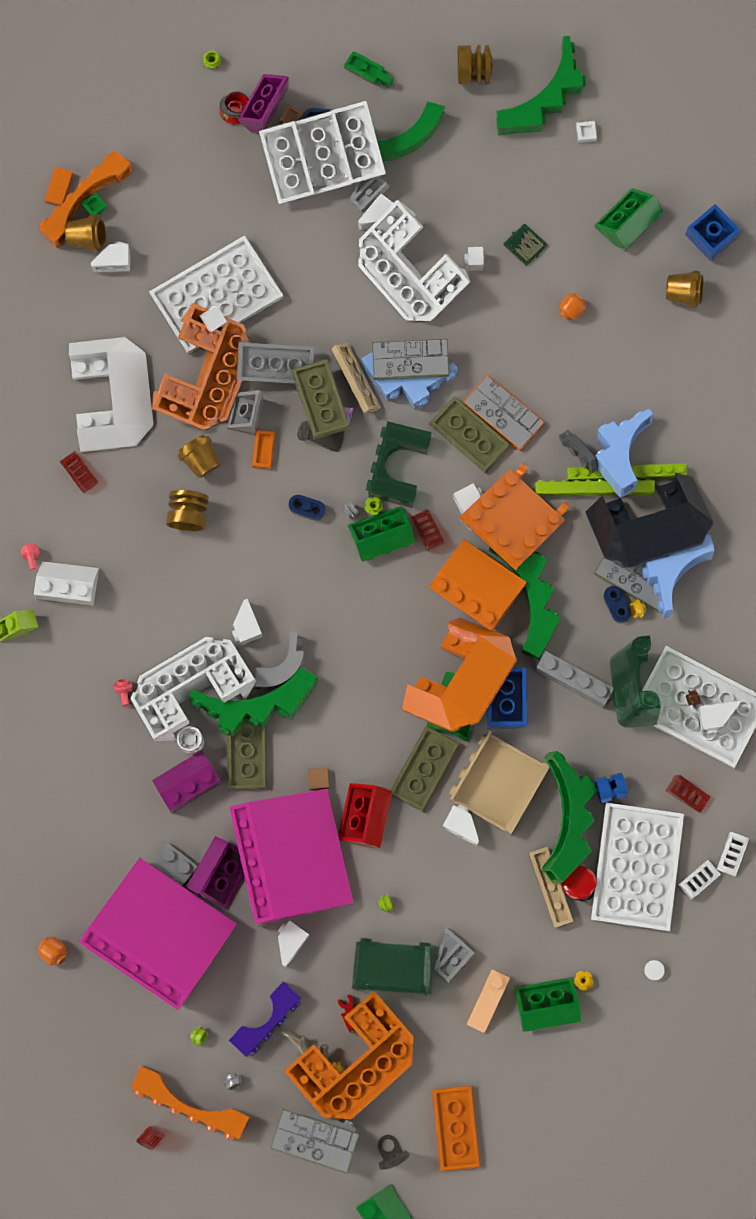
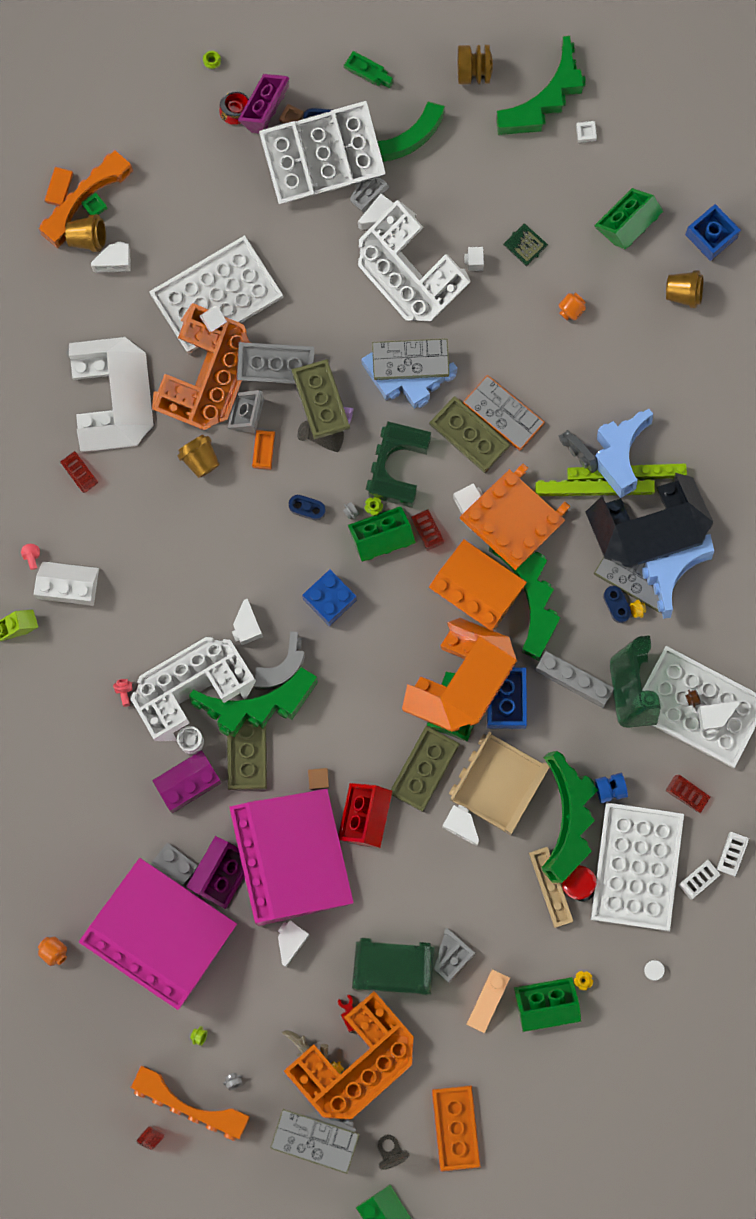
pearl gold wheel [166,490,209,531] -> none
dark purple arch [229,981,301,1057] -> none
tan plate [331,343,381,413] -> none
lime plate [378,894,393,913] -> none
none -> blue brick [302,569,357,626]

